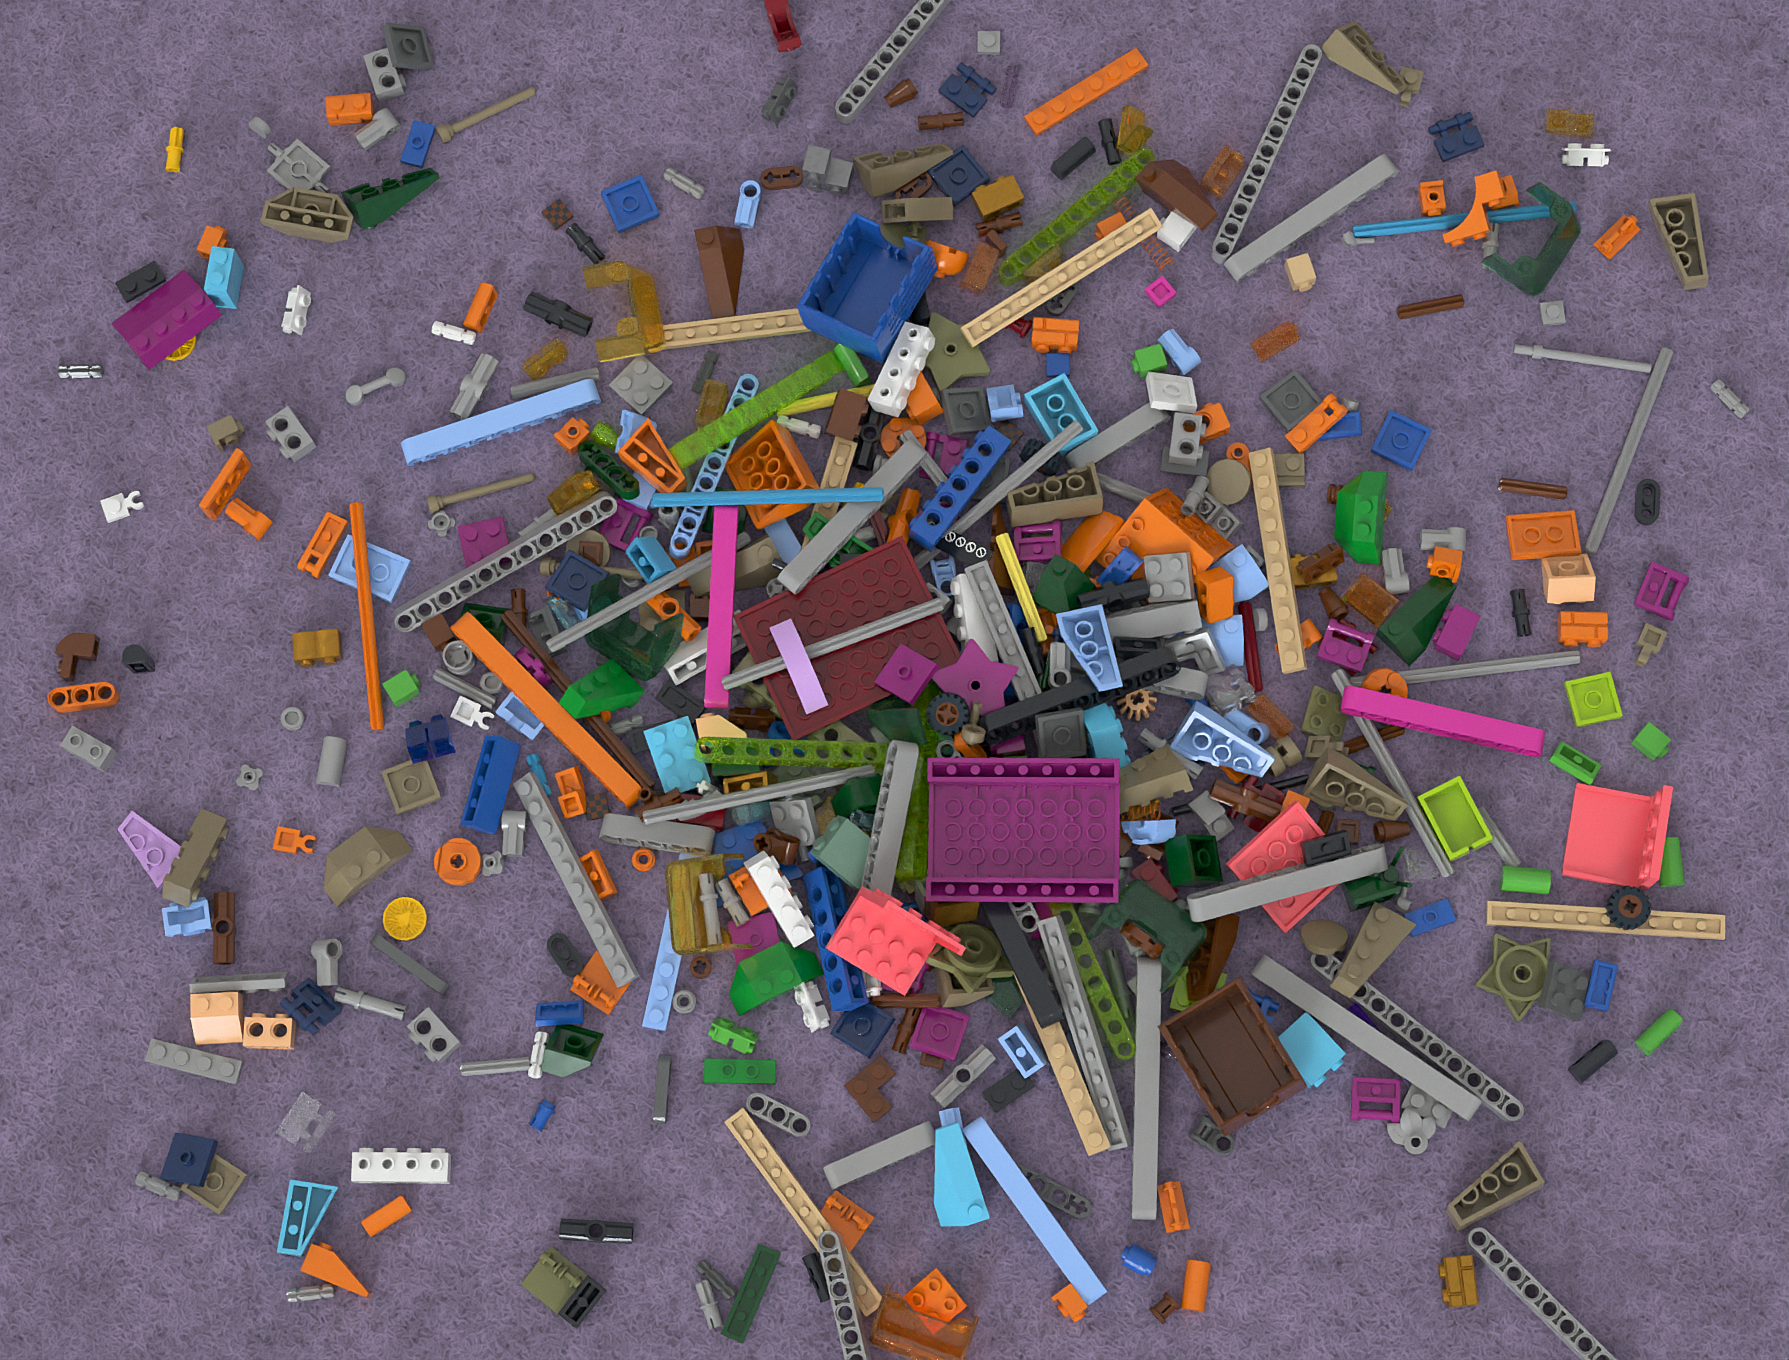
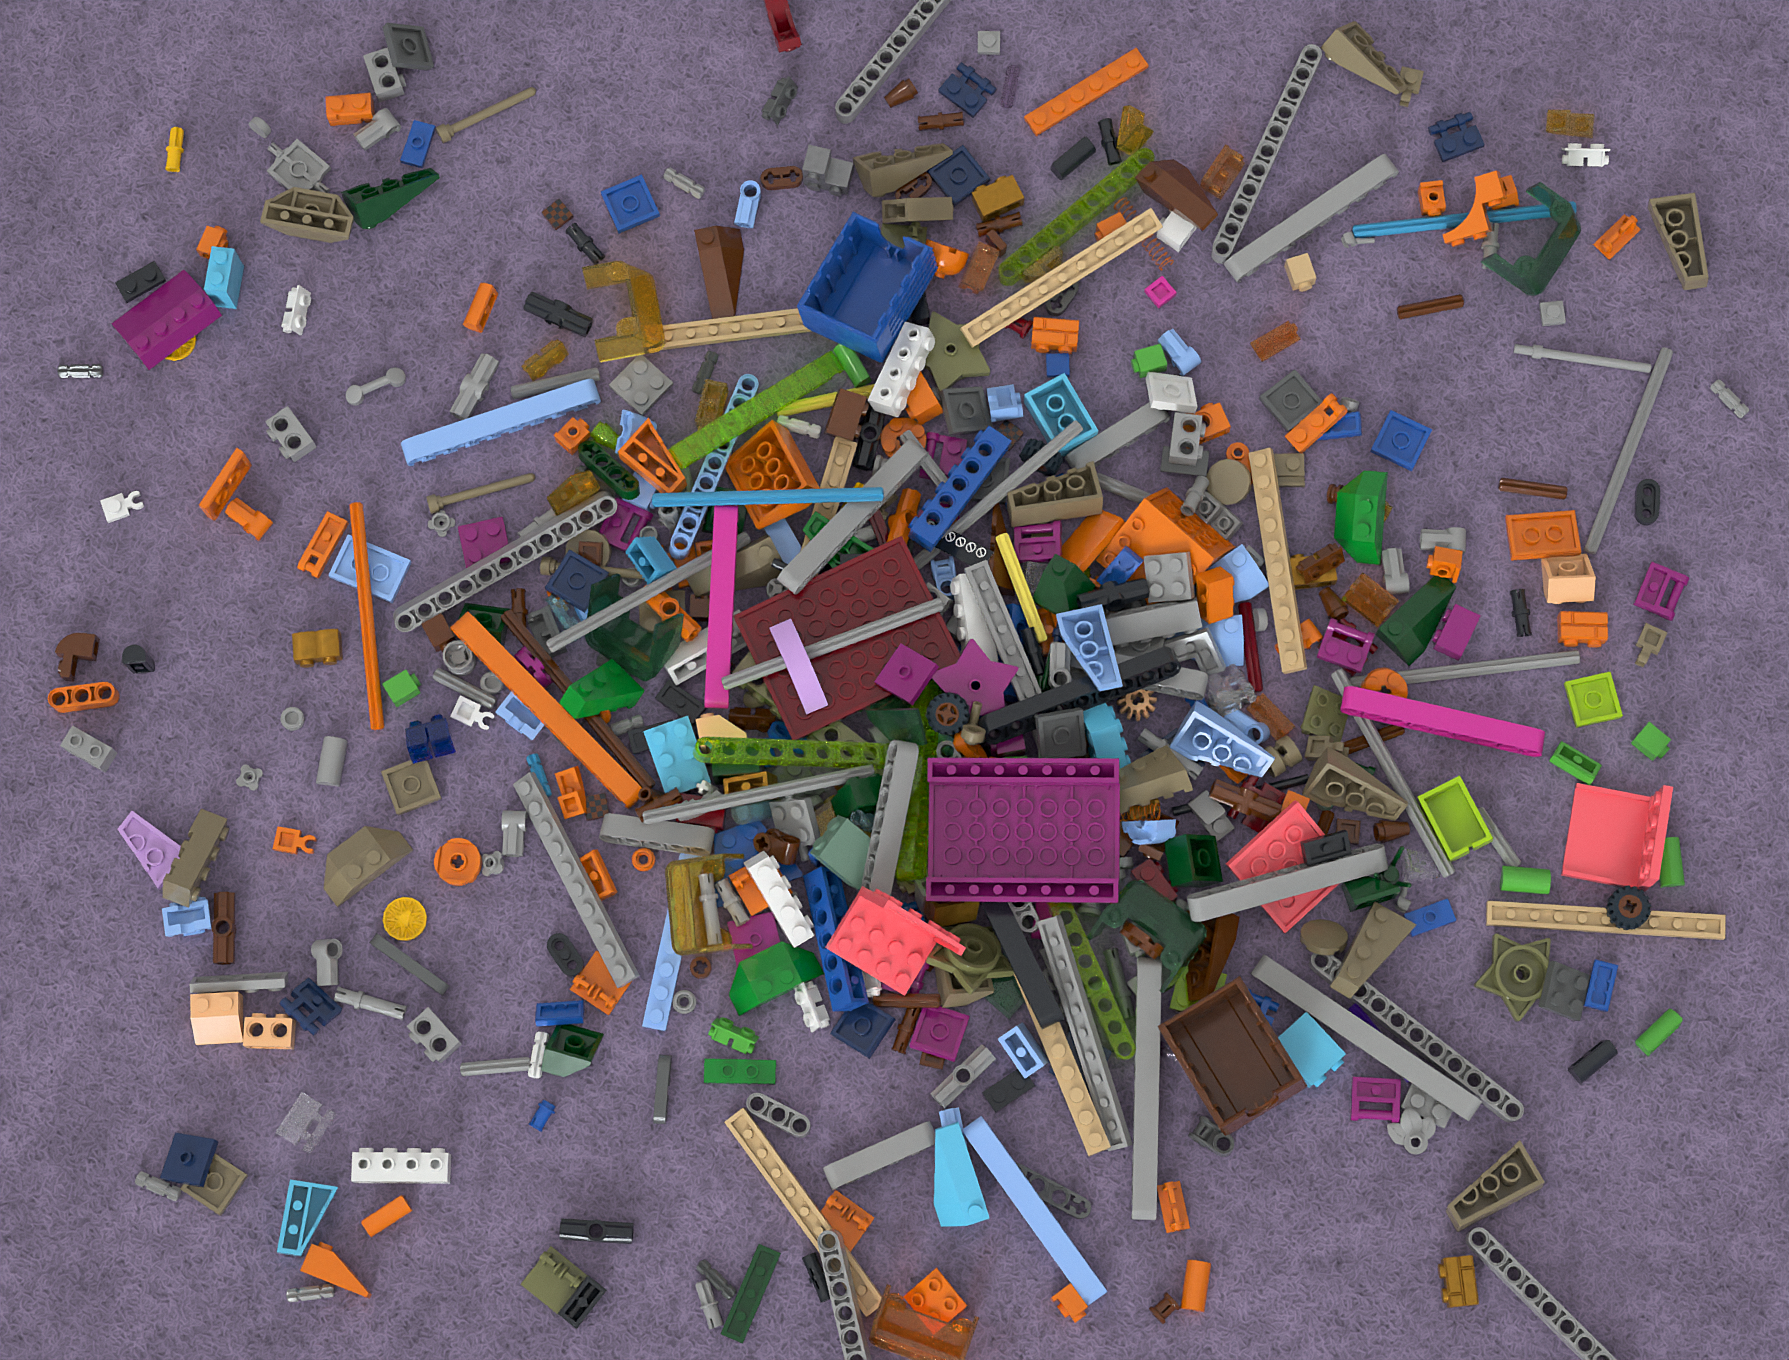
light grey plate [145,1038,244,1085] -> none
dark tan brick [206,415,245,452] -> none
white axle [432,321,476,345] -> none
blue brick [460,735,521,834] -> none
reddish brown plate [844,1055,896,1123] -> none
black plate [1113,636,1162,659] -> none
blue brick [1120,1244,1158,1276] -> none

